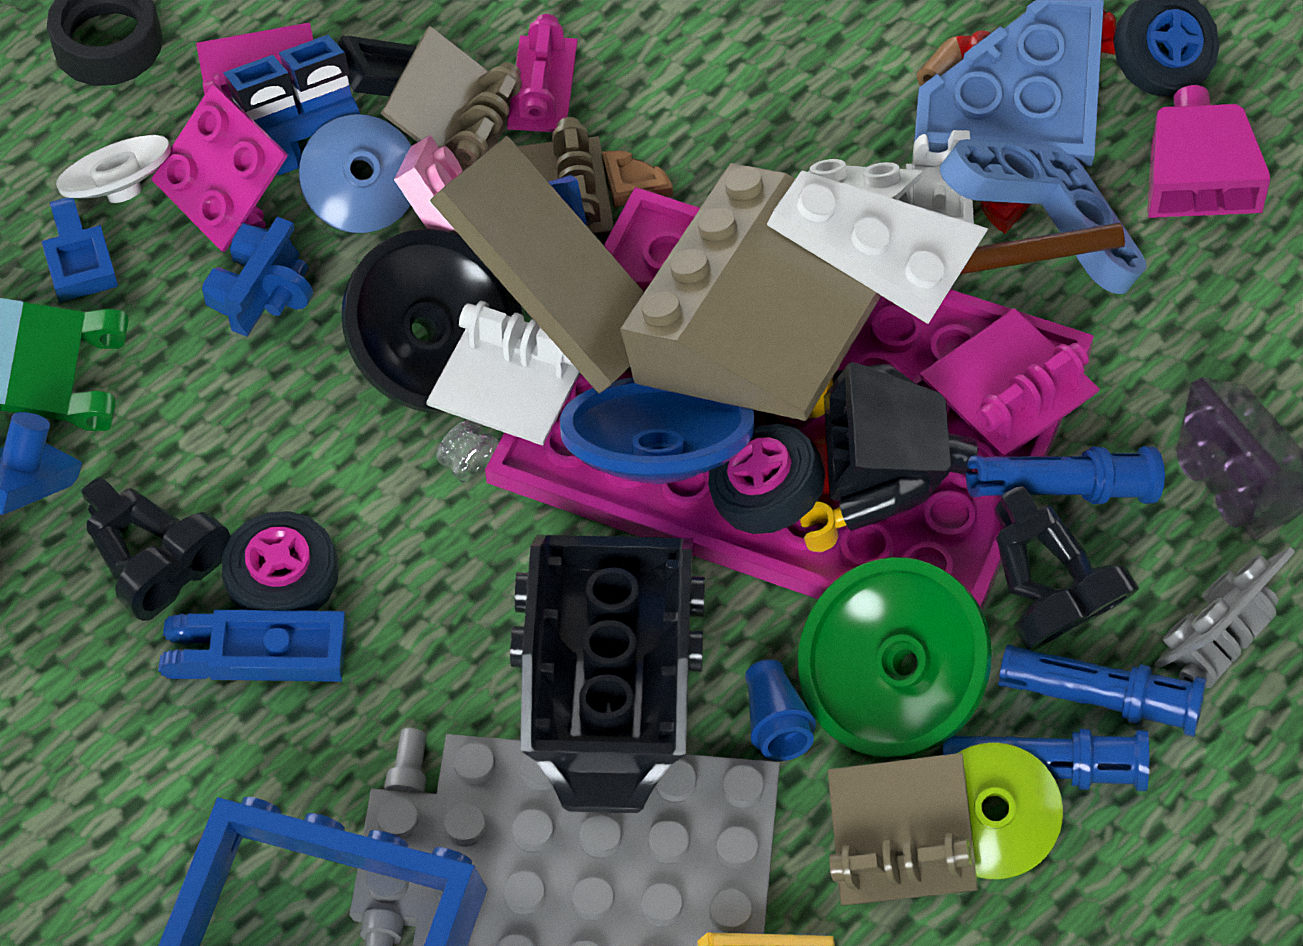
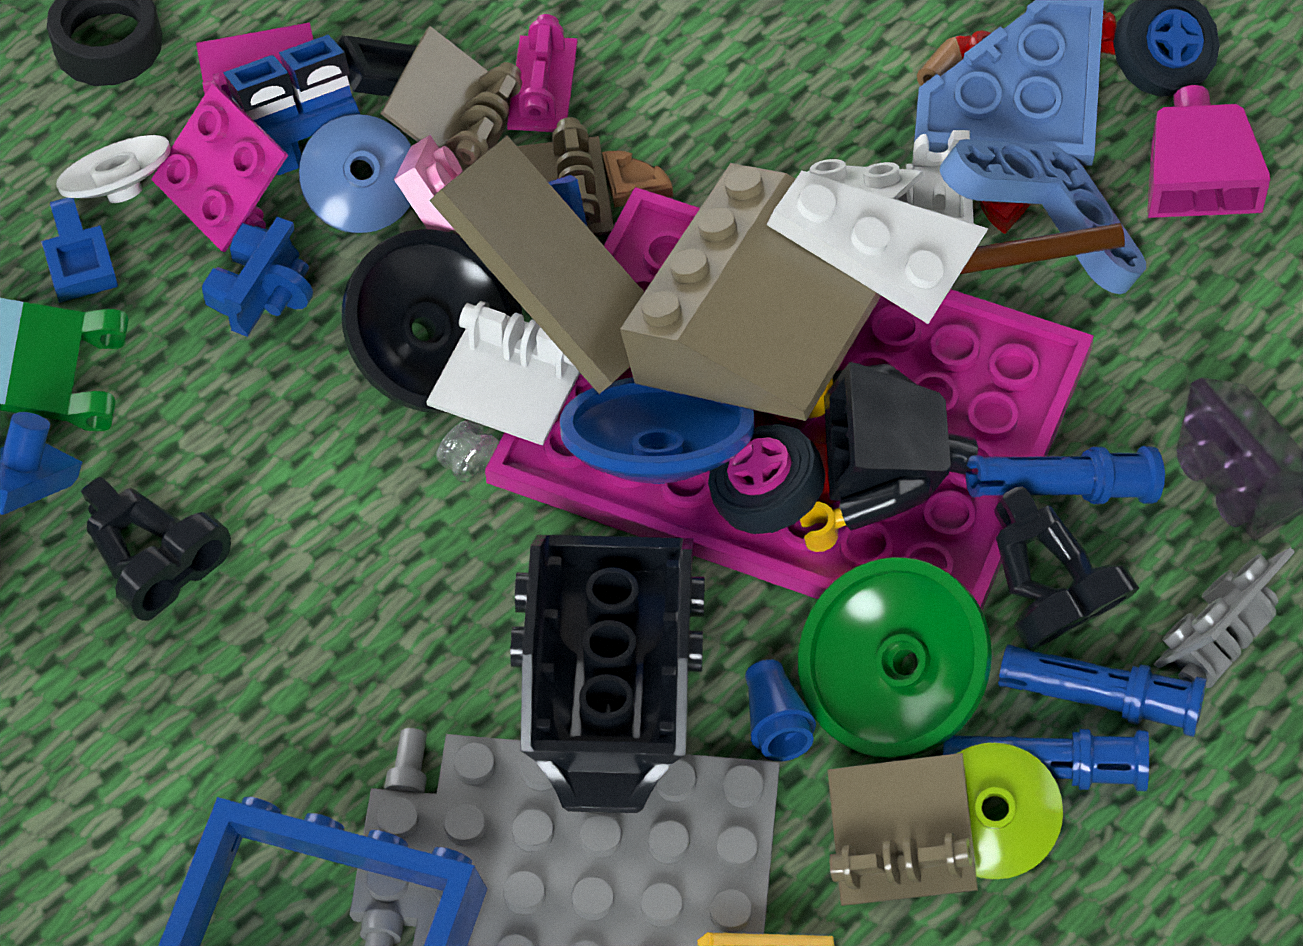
blue hinge [158,610,347,682] -> none
black wheel [222,511,338,611] -> none
dark pink hinge [919,308,1100,457] -> none

